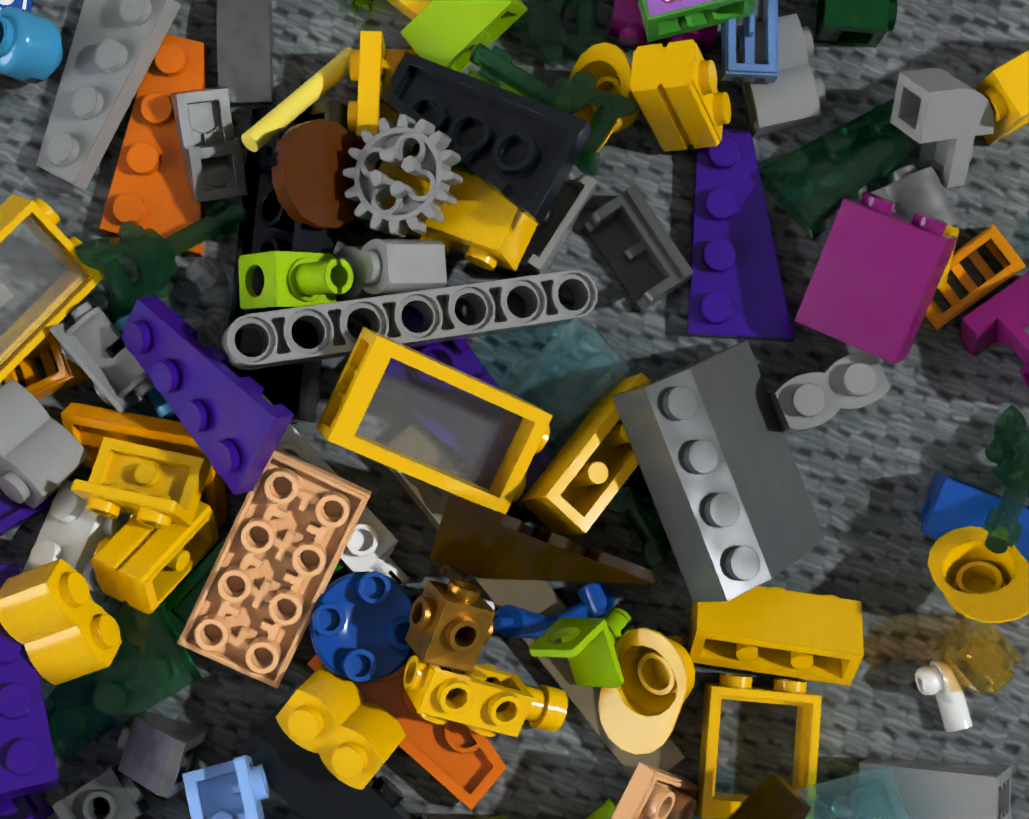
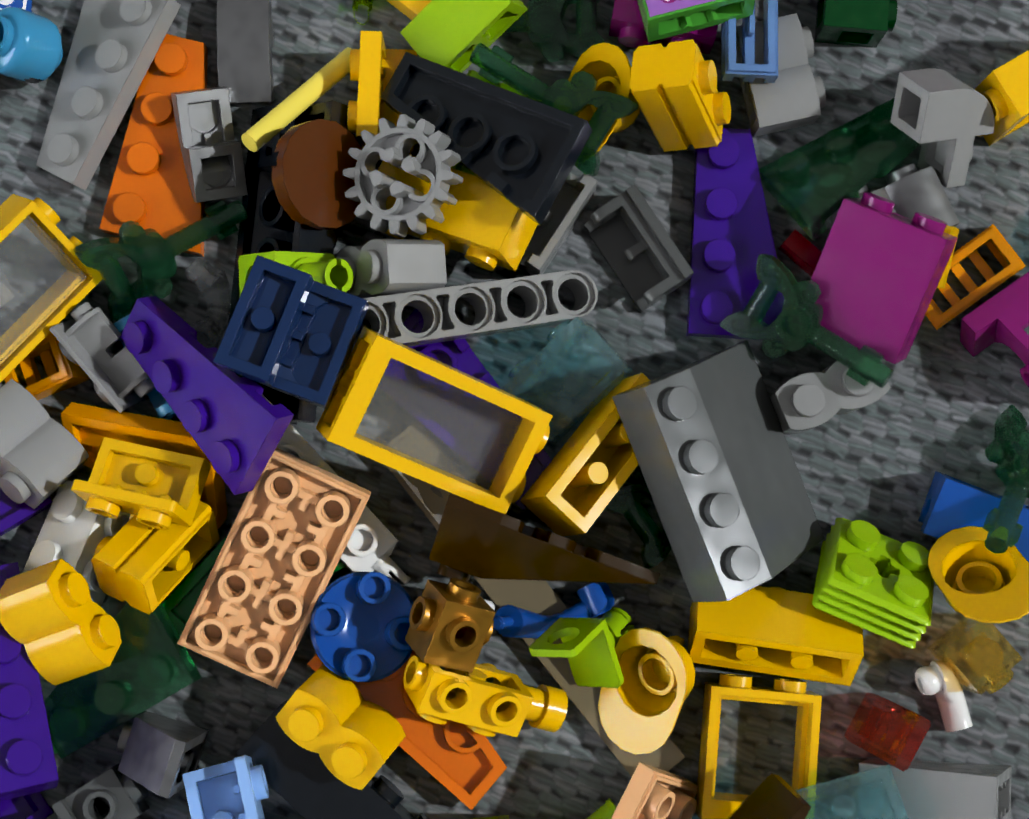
none -> dark blue slope [213,255,369,410]
none -> clear green piece [720,254,894,388]
none -> dark red piece [778,229,822,277]
none -> lime brick [812,518,934,649]
none -> clear red slope [844,693,931,772]

